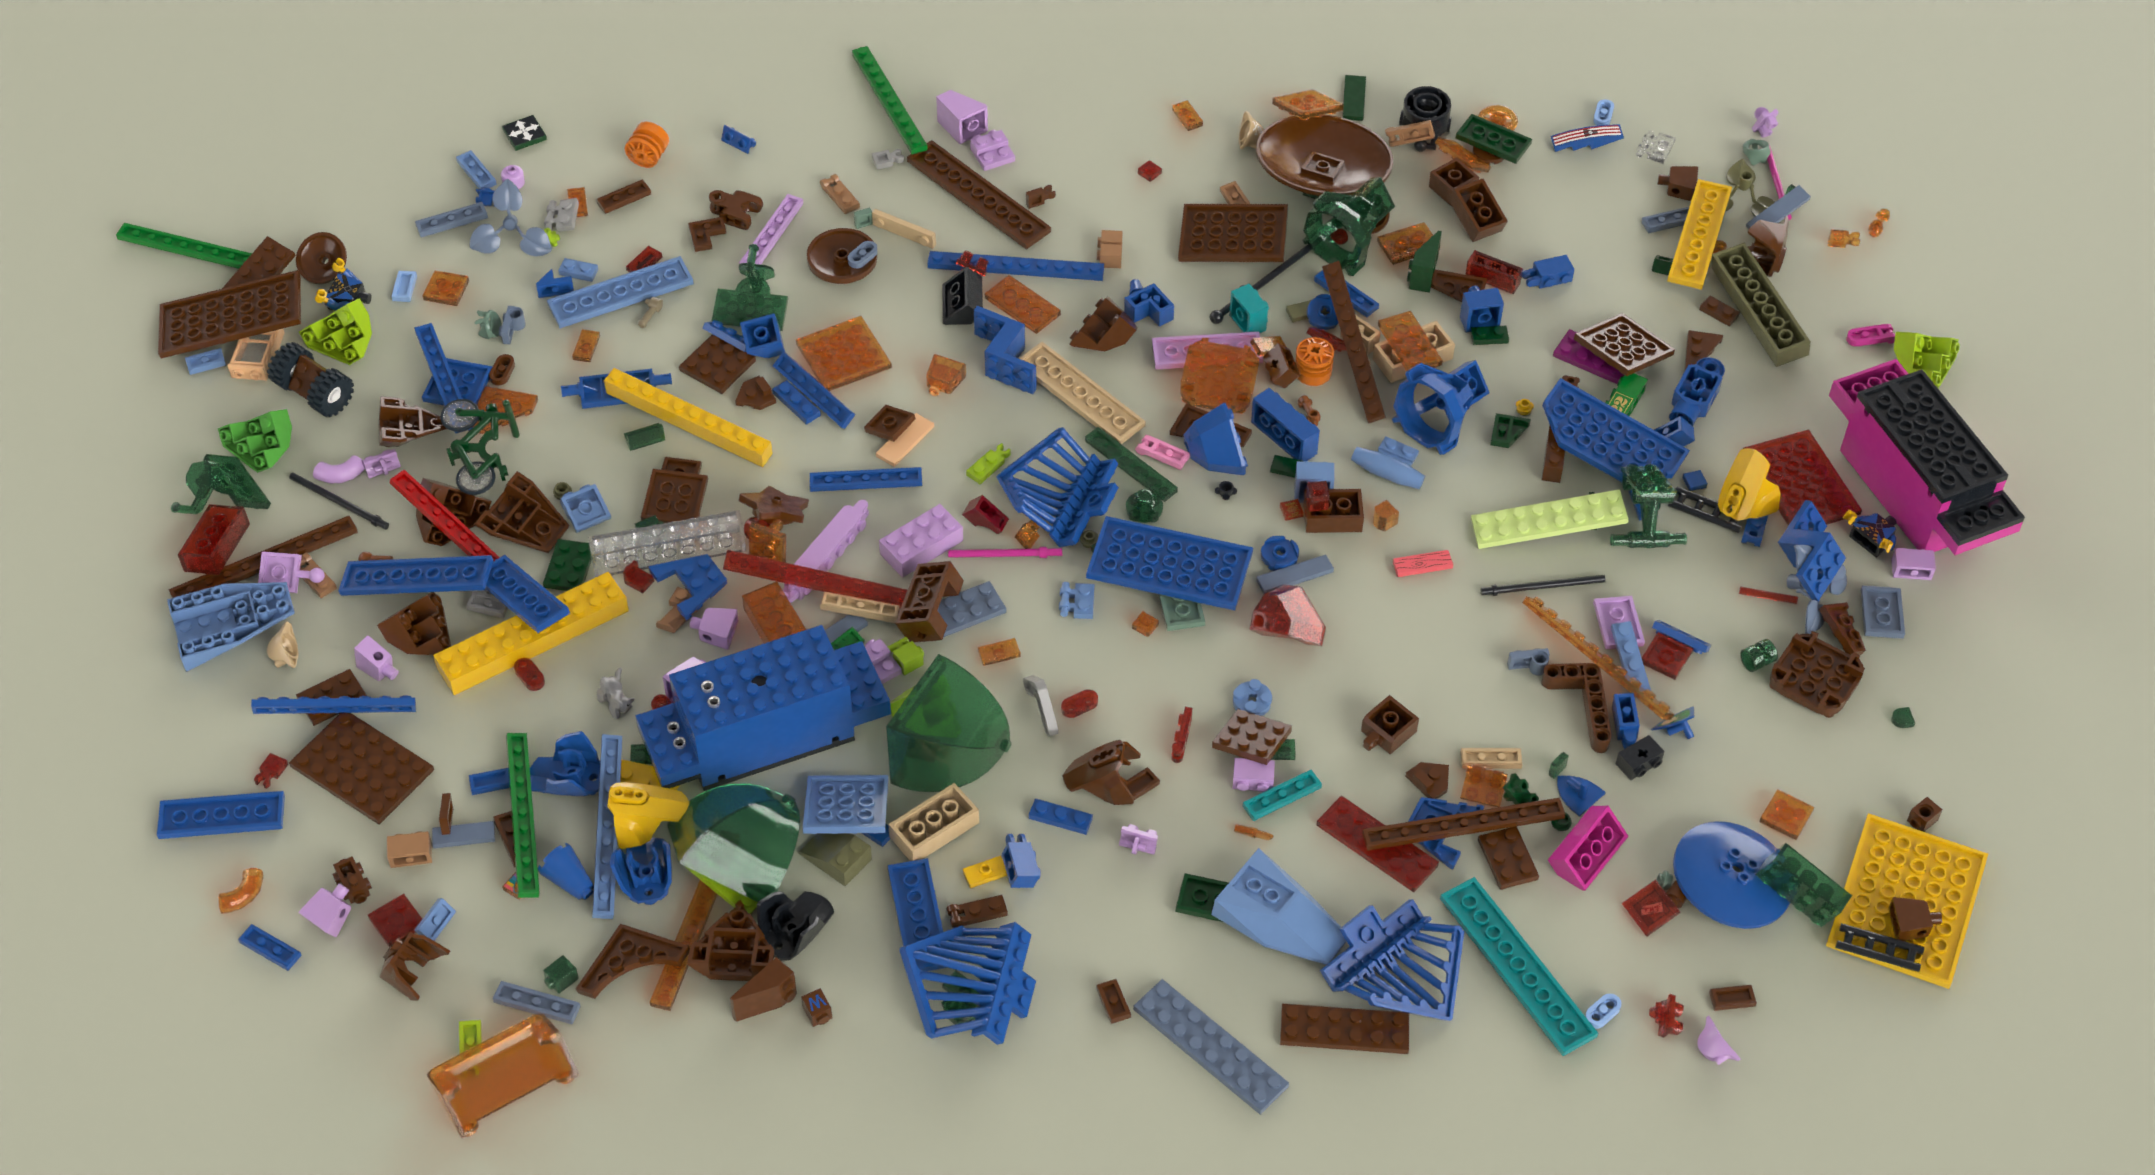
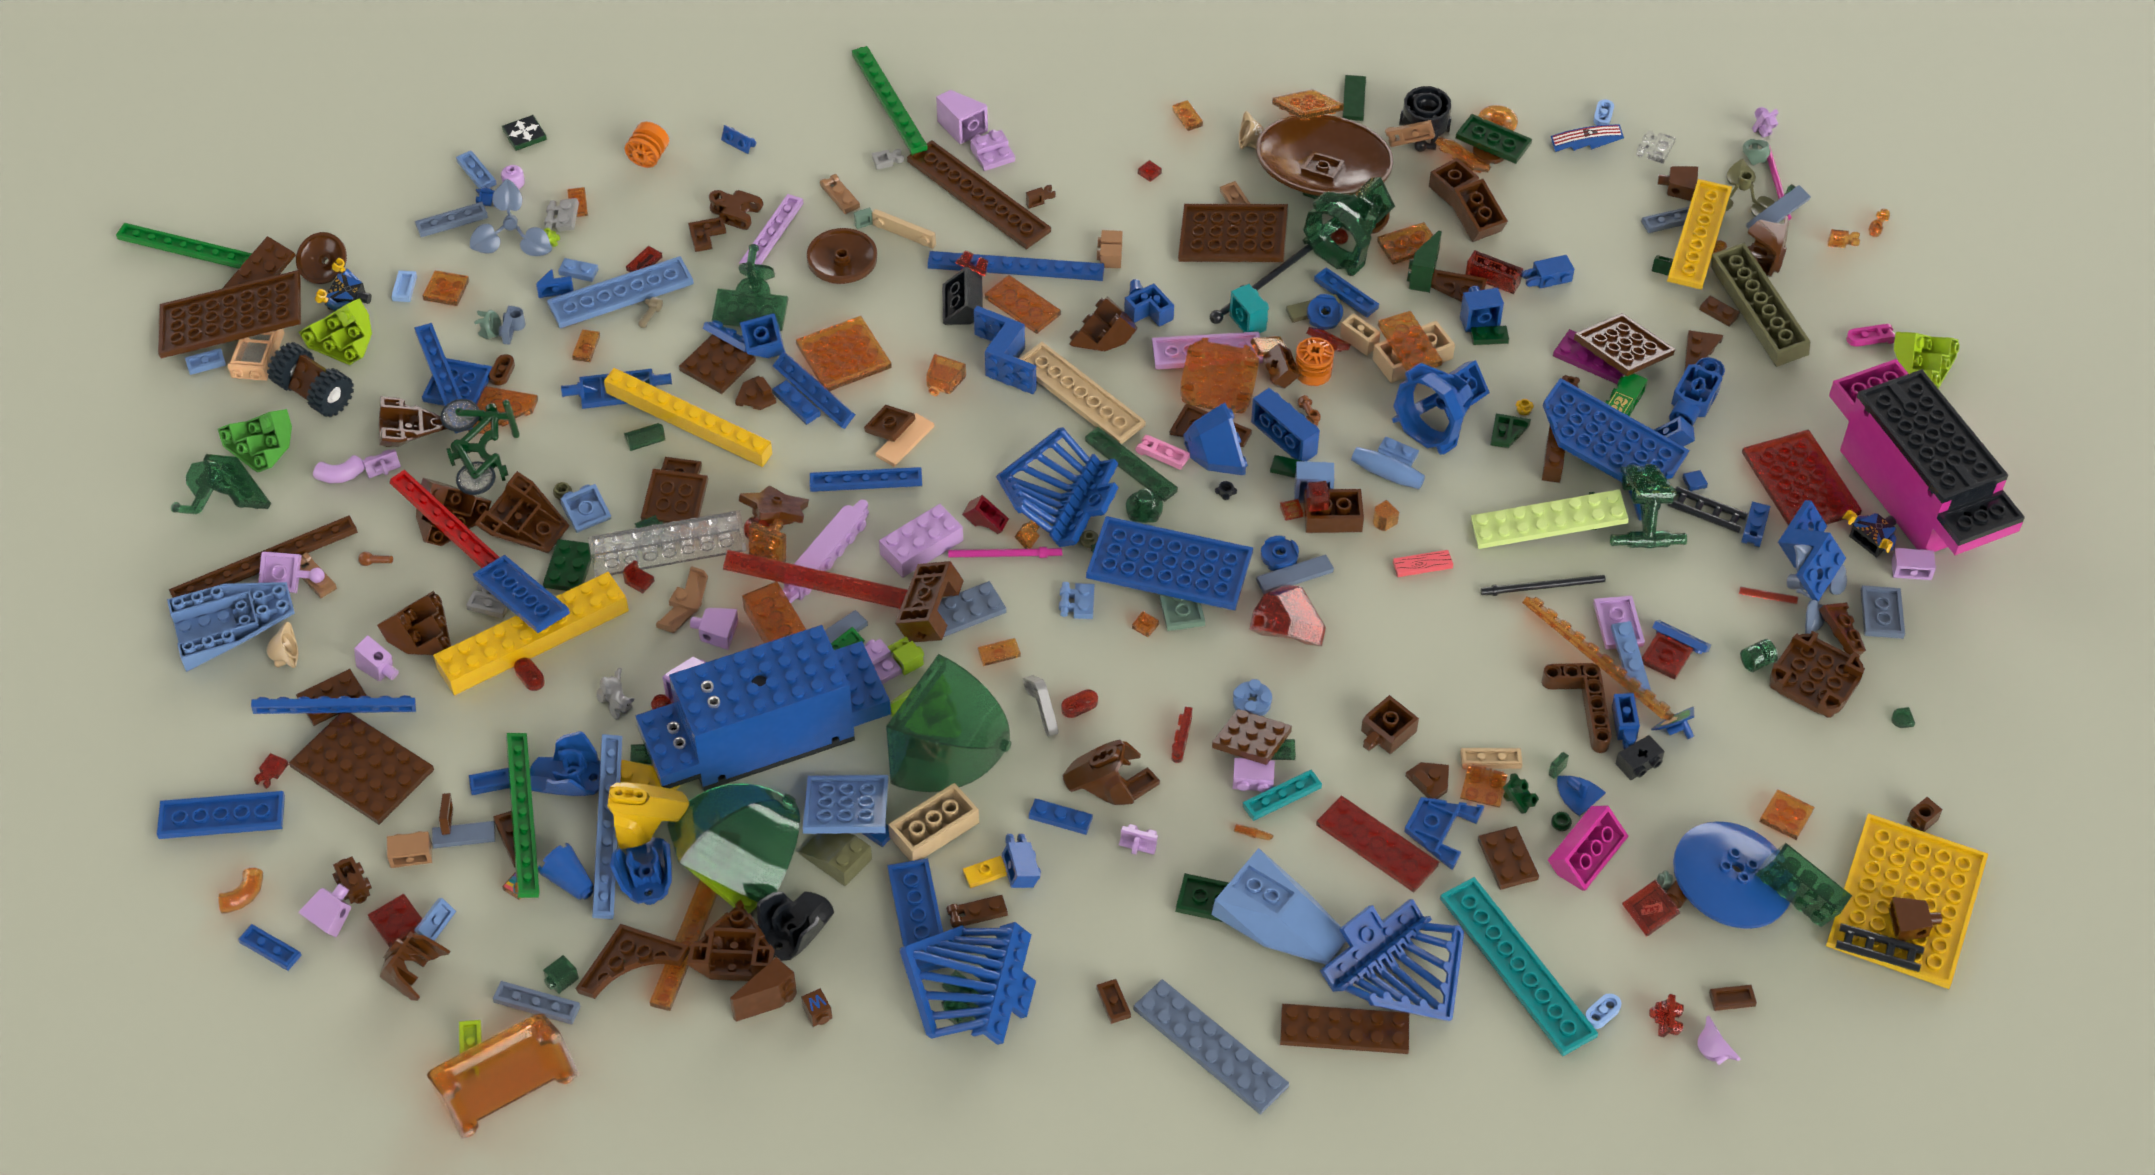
clear red brick [178,504,250,575] -> none
black bar [289,472,389,530] -> none
blue plate [338,555,494,596] -> none
reddish brown plate [597,179,651,214] -> none
blue wing [649,554,727,621] -> none
tan plate [820,591,900,623] -> none
sand blue plate [848,241,878,268] -> none
lime plate [966,443,1011,484] -> none
reddish brown plate [1322,261,1386,423] -> none
reddish brown plate [1362,797,1565,851] -> none
sand blue plate [1507,648,1550,676] -> none
yellow piece [1718,448,1781,521] -> none

